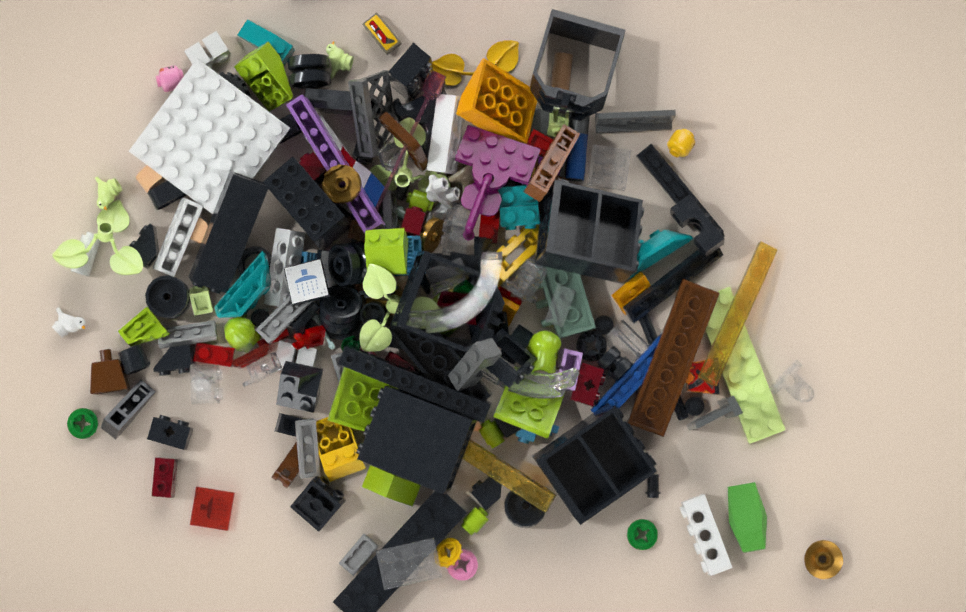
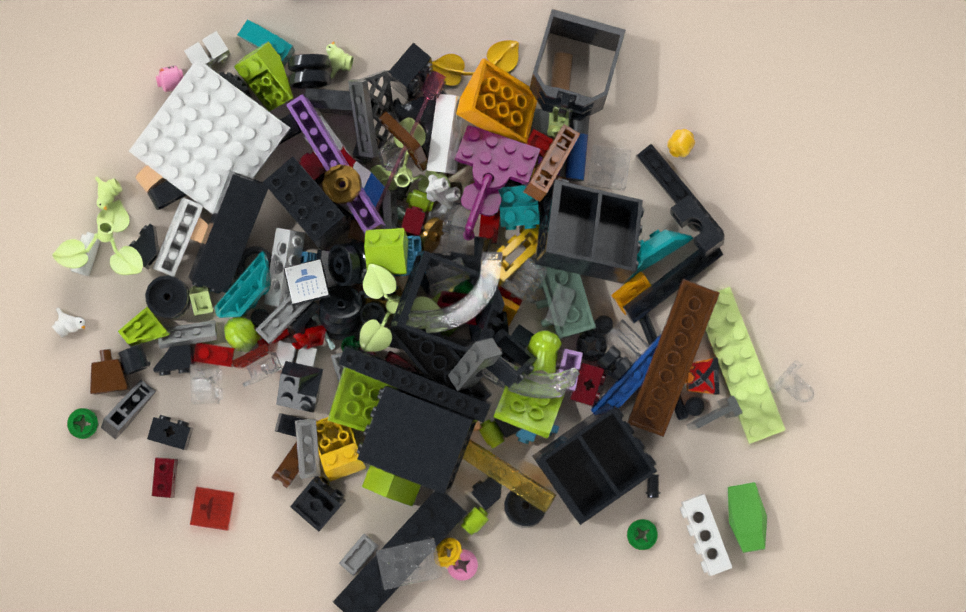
slope [362,13,402,55] -> none
dark grey fence [595,110,676,133] -> none
clear yellow plate [698,241,778,386] -> none
pearl gold dish [804,540,843,579] -> none

